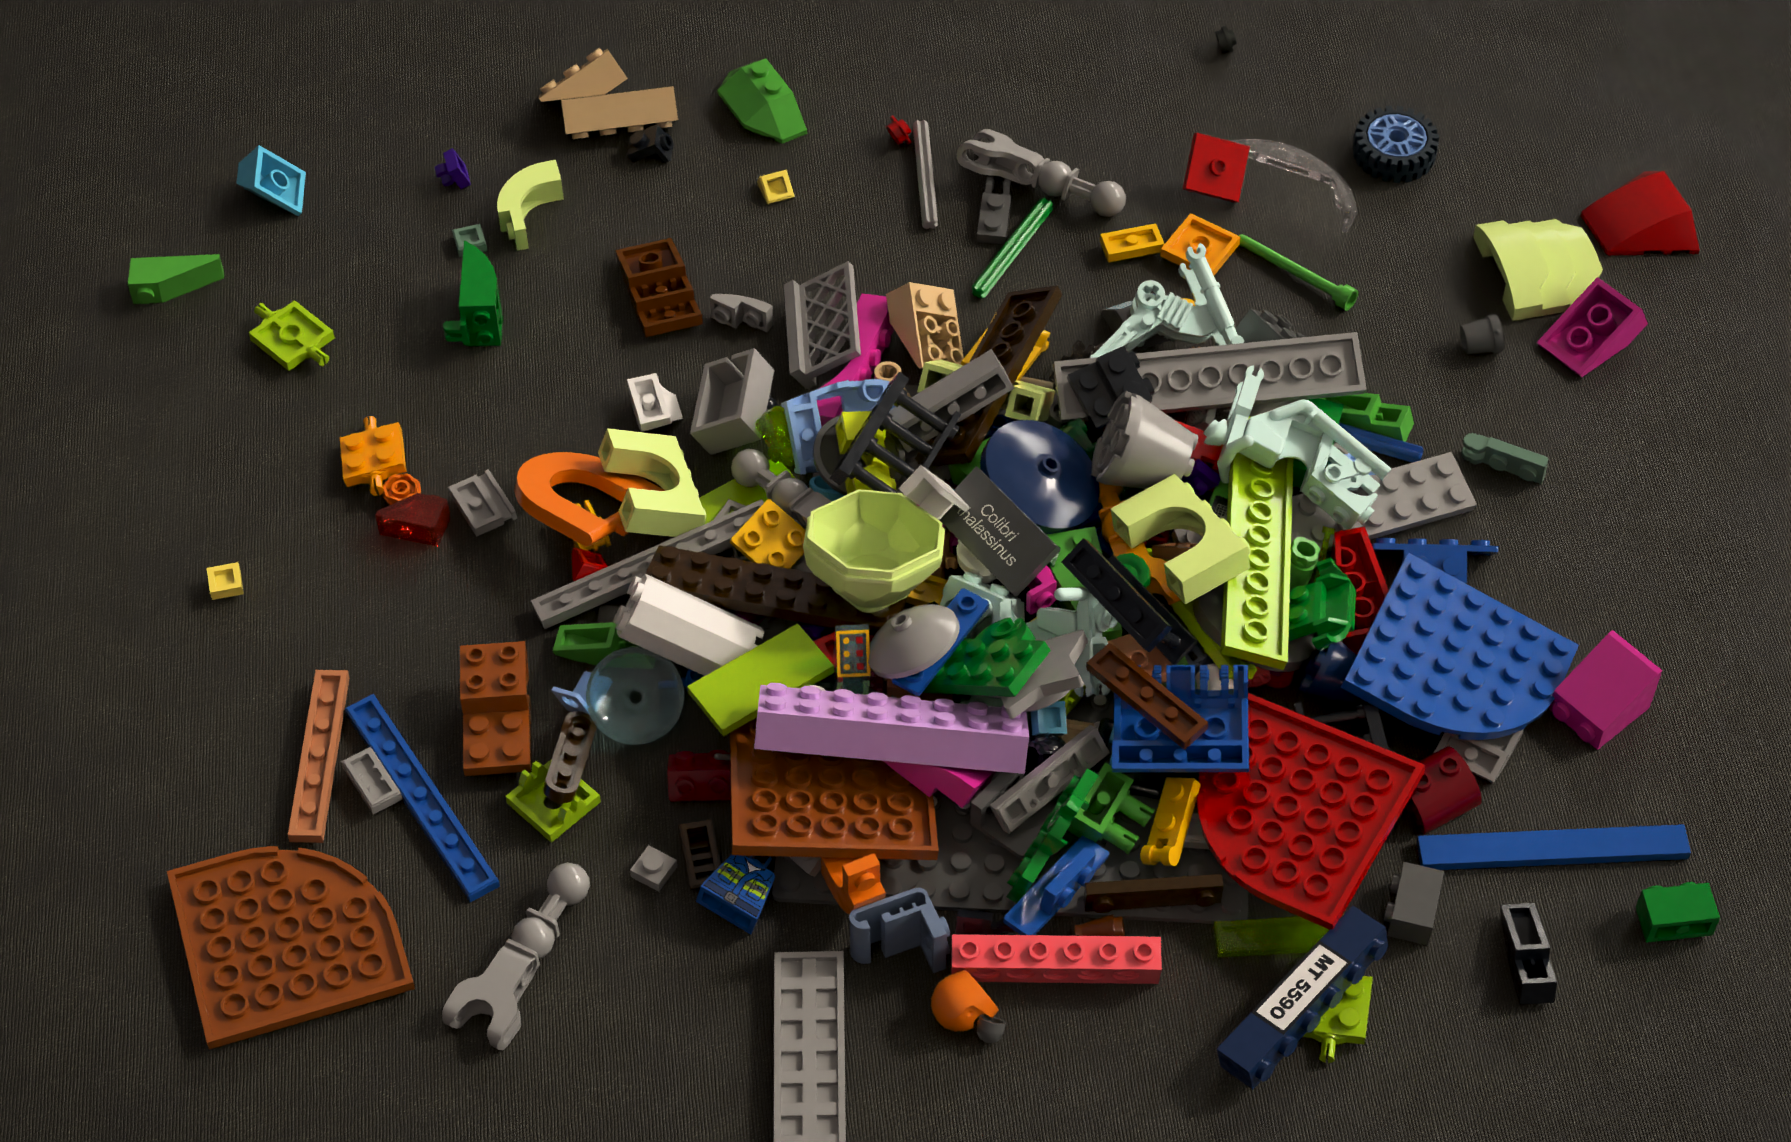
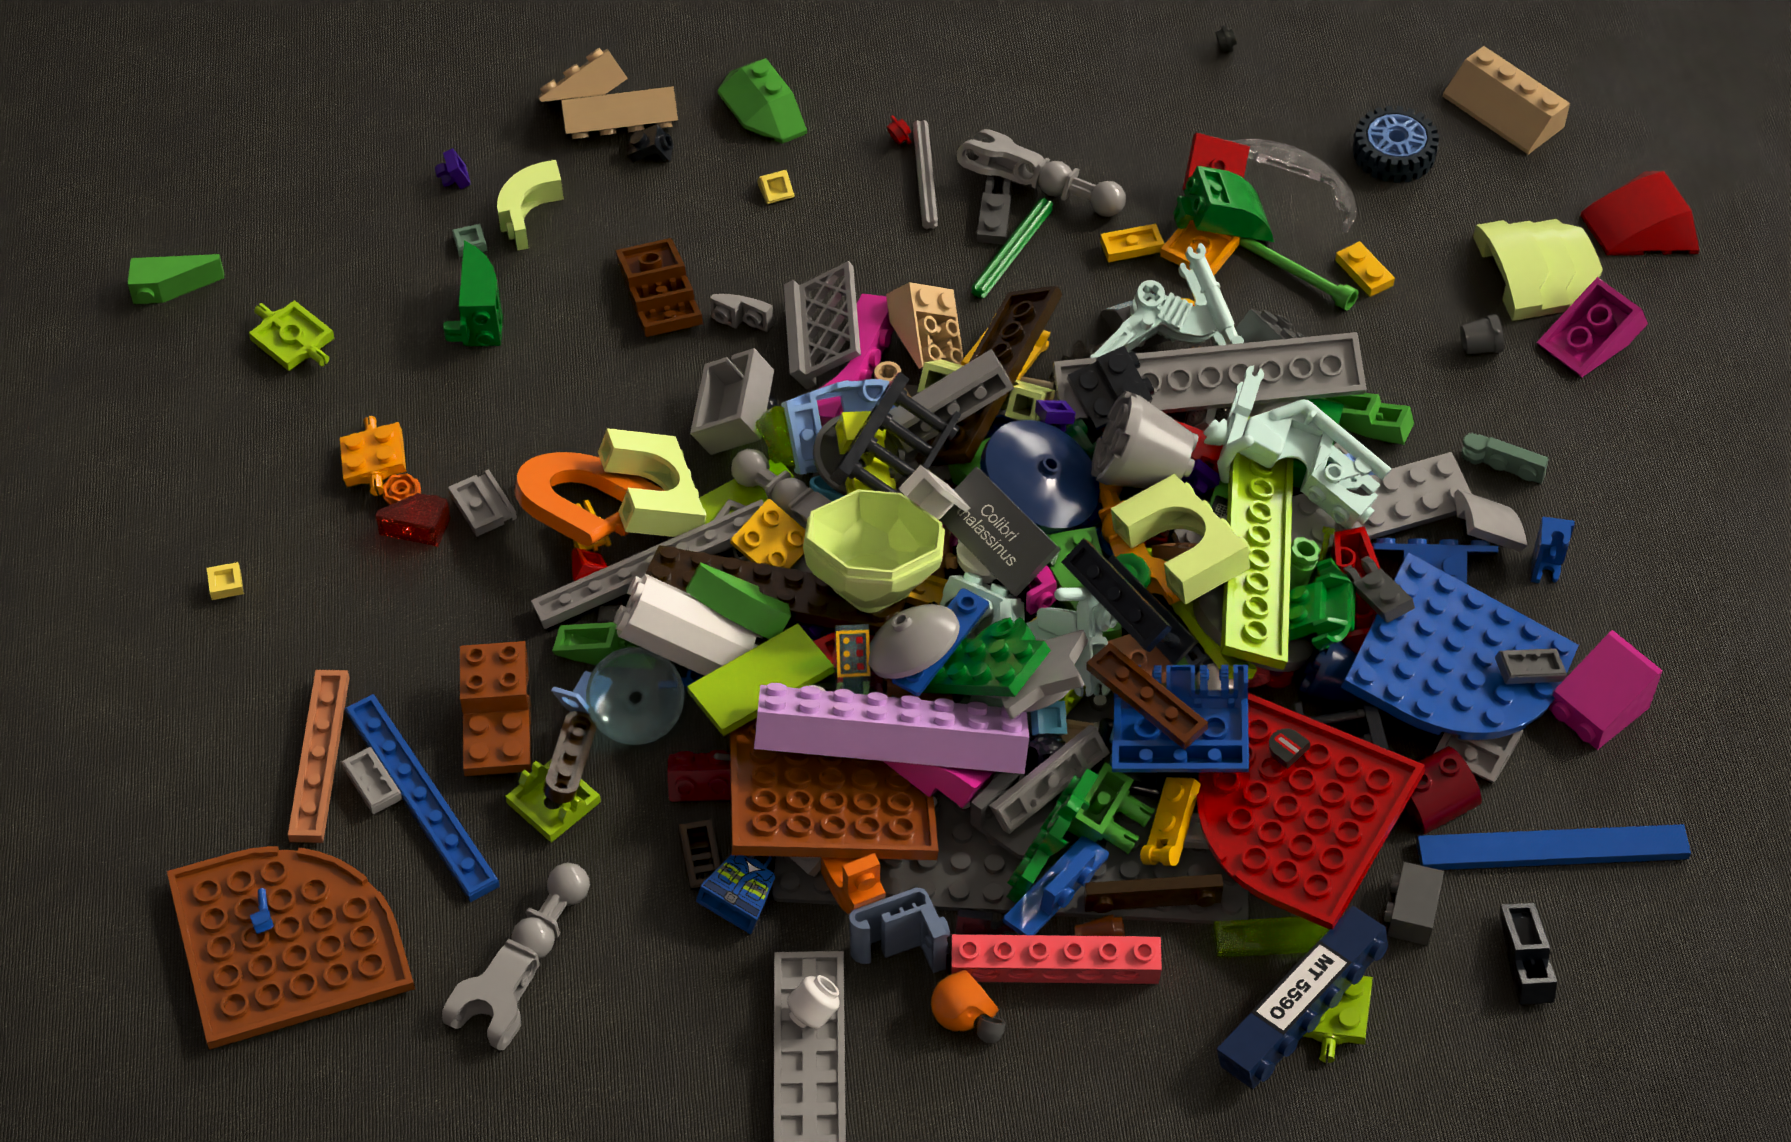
medium azure slope [236,145,306,216] -> none
white slope [627,373,683,432] -> none
light grey plate [630,845,677,892] -> none
blue axle [1339,423,1423,463] -> none
green brick [1635,882,1720,943] -> none
none -> blue hand [249,888,274,934]
none -> bright green slope [686,562,791,639]
none -> white head [787,975,840,1028]
none -> dark purple tile [1035,400,1076,432]
none -> green piece [1173,166,1274,242]
none -> pearl dark grey tile [1269,728,1310,769]
none -> yellow plate [1335,241,1395,297]
none -> dark grey hinge [1343,556,1415,623]
none -> tan slope [1443,46,1570,155]
none -> light grey slope [1454,489,1527,552]
none -> dark grey plate [1495,648,1567,684]
none -> blue hinge [1531,517,1575,583]

